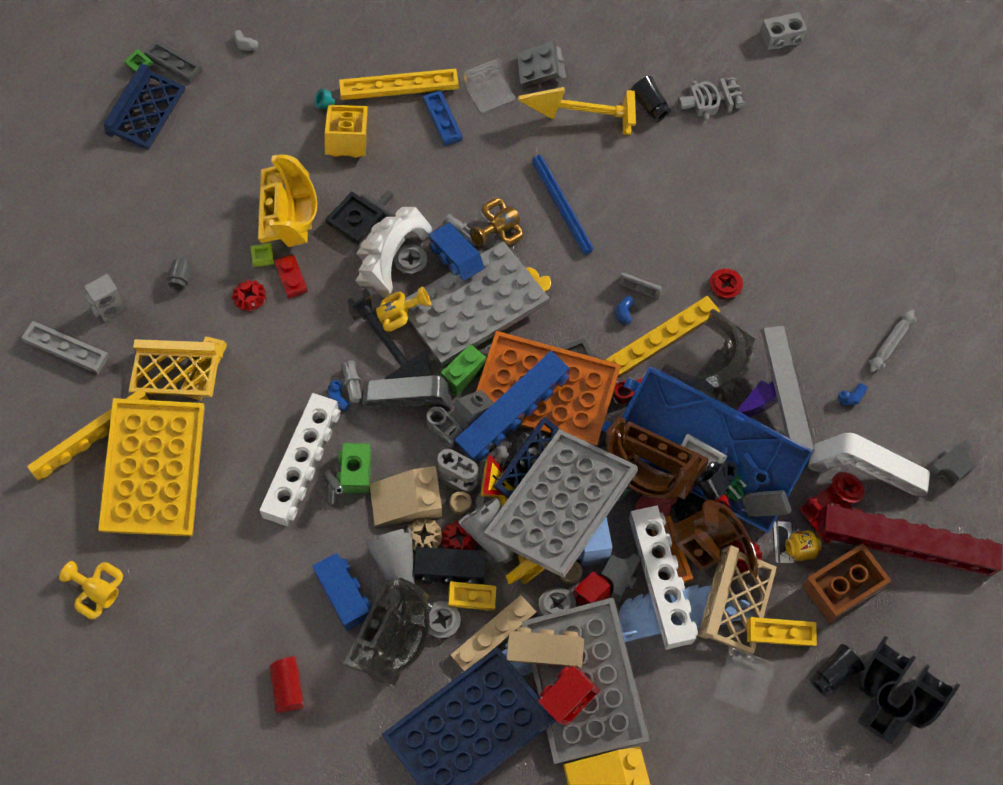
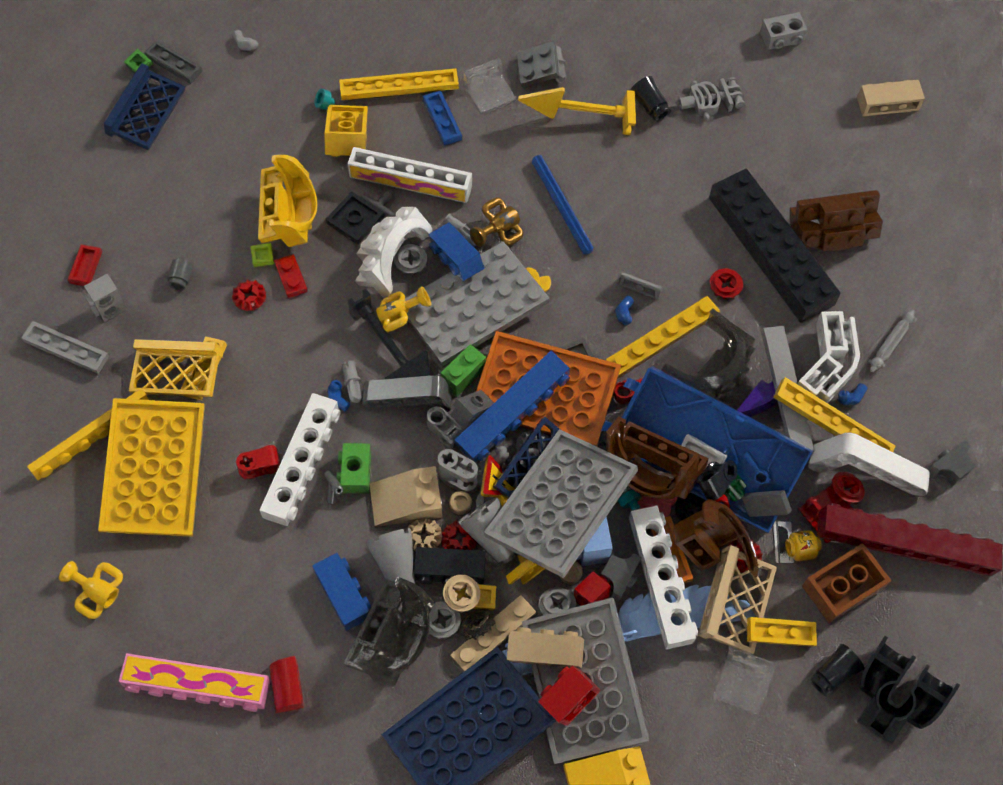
none -> red tile [67,244,103,286]
none -> brick [119,653,271,712]
none -> red piece [236,445,281,480]
none -> white brick [348,147,472,203]
none -> tan gear [442,575,480,613]
none -> clear smoke gear [459,609,495,640]
none -> teal tile [618,490,642,511]
none -> black brick [709,168,841,323]
none -> yellow plate [773,377,895,452]
none -> reddish brown piece [789,190,883,251]
none -> white brick [798,311,860,403]
none -> tan brick [857,80,925,116]

